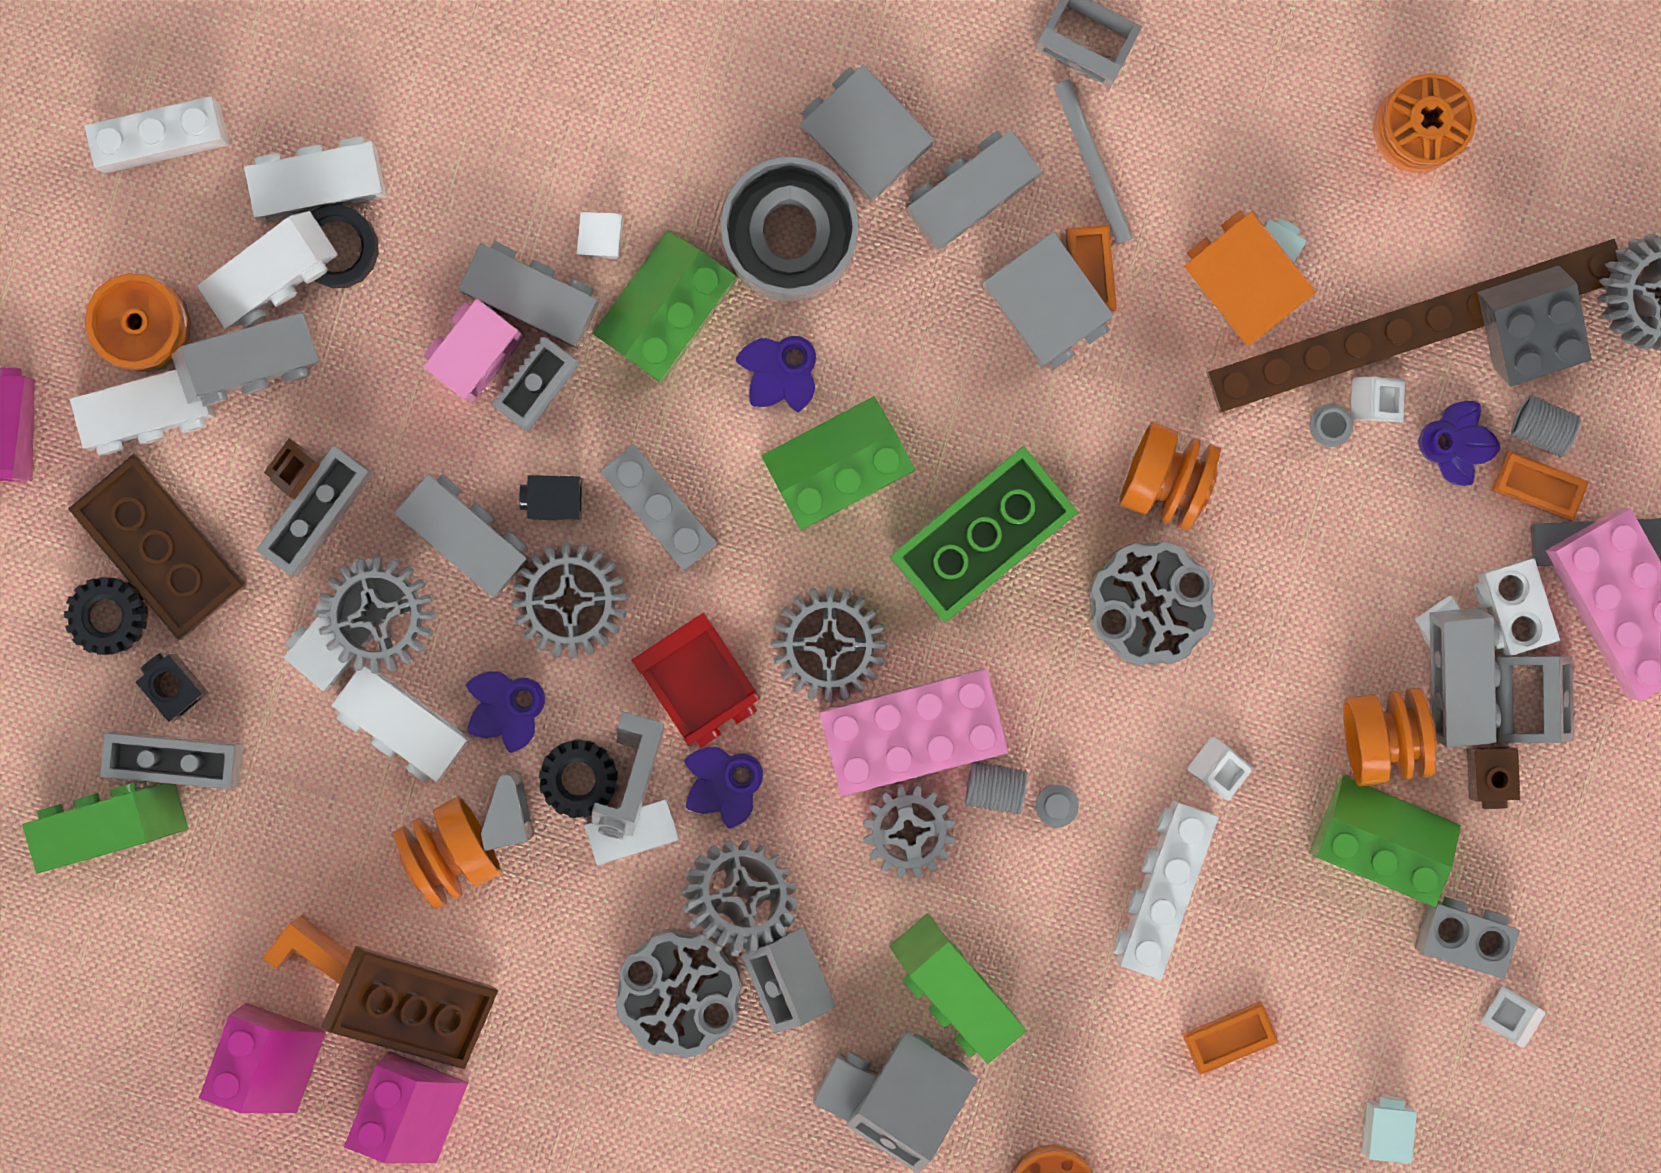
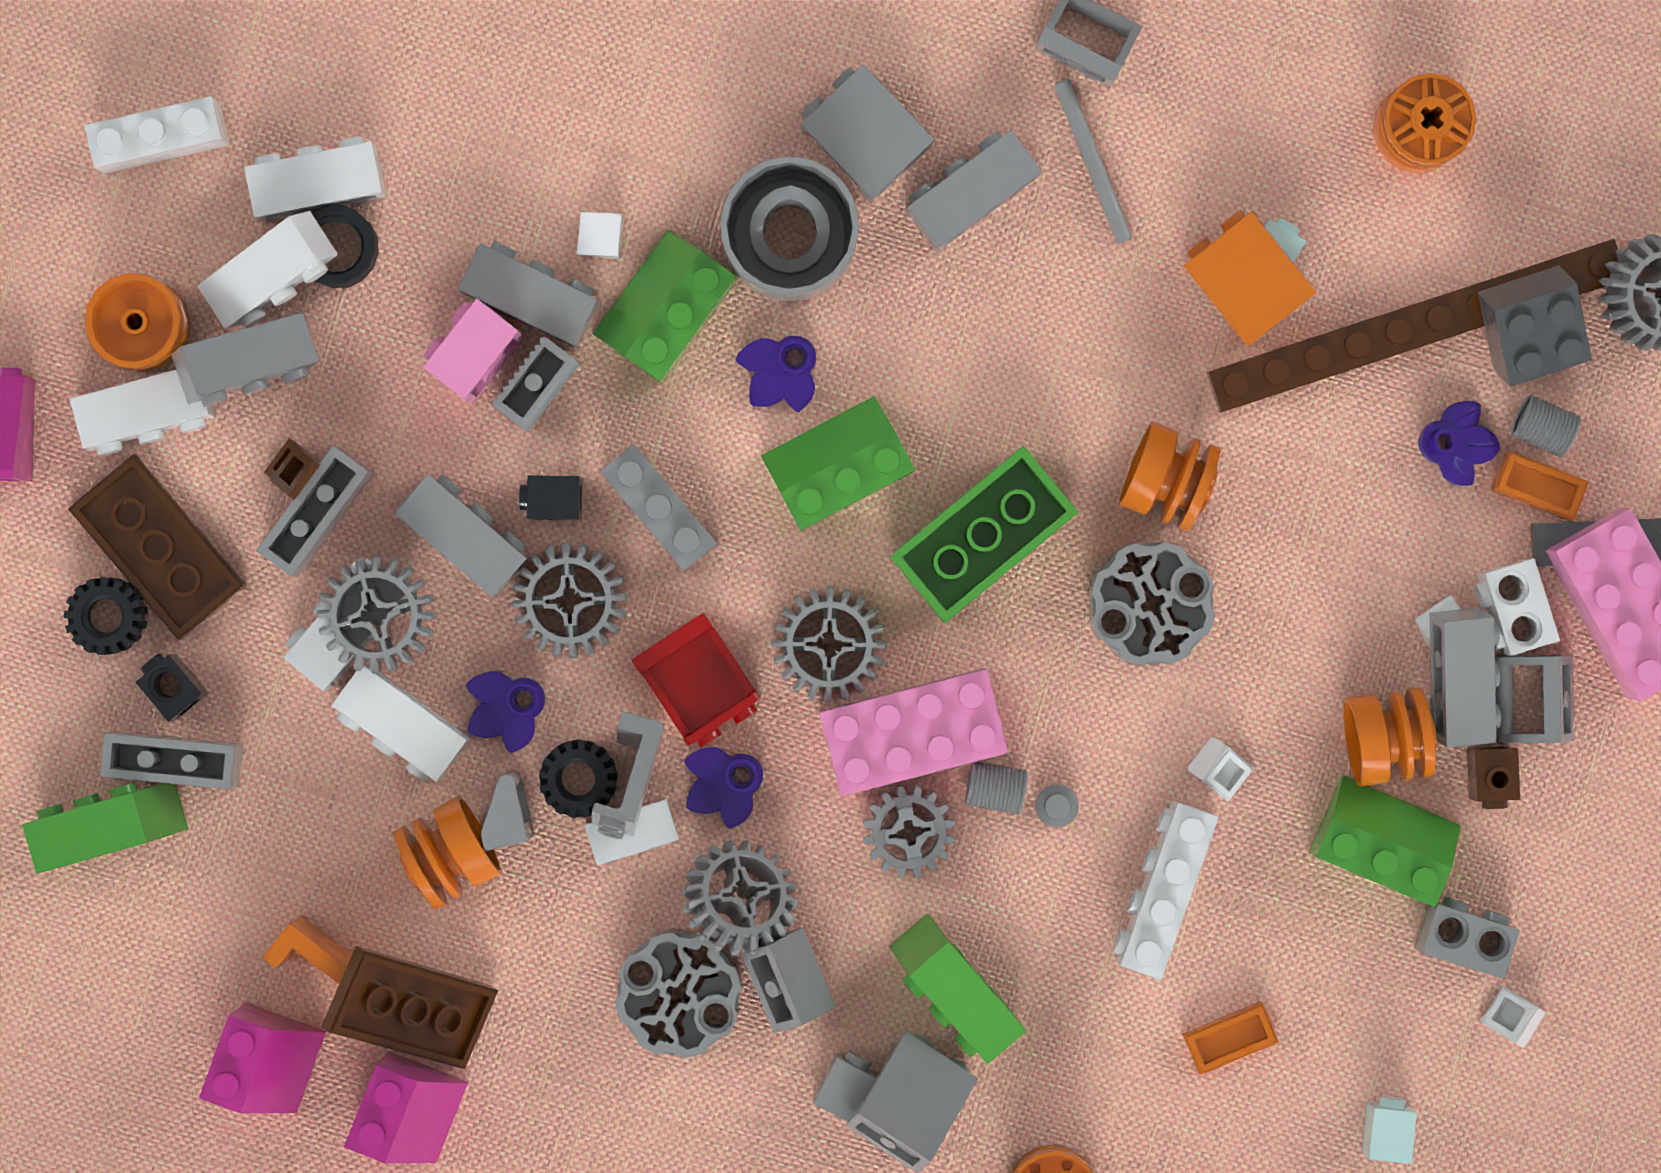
light grey panel [981,232,1114,369] -> none
orange tile [1065,225,1117,312] -> none
light grey plate [1309,404,1353,447] -> none
white slope [1350,377,1405,422] -> none

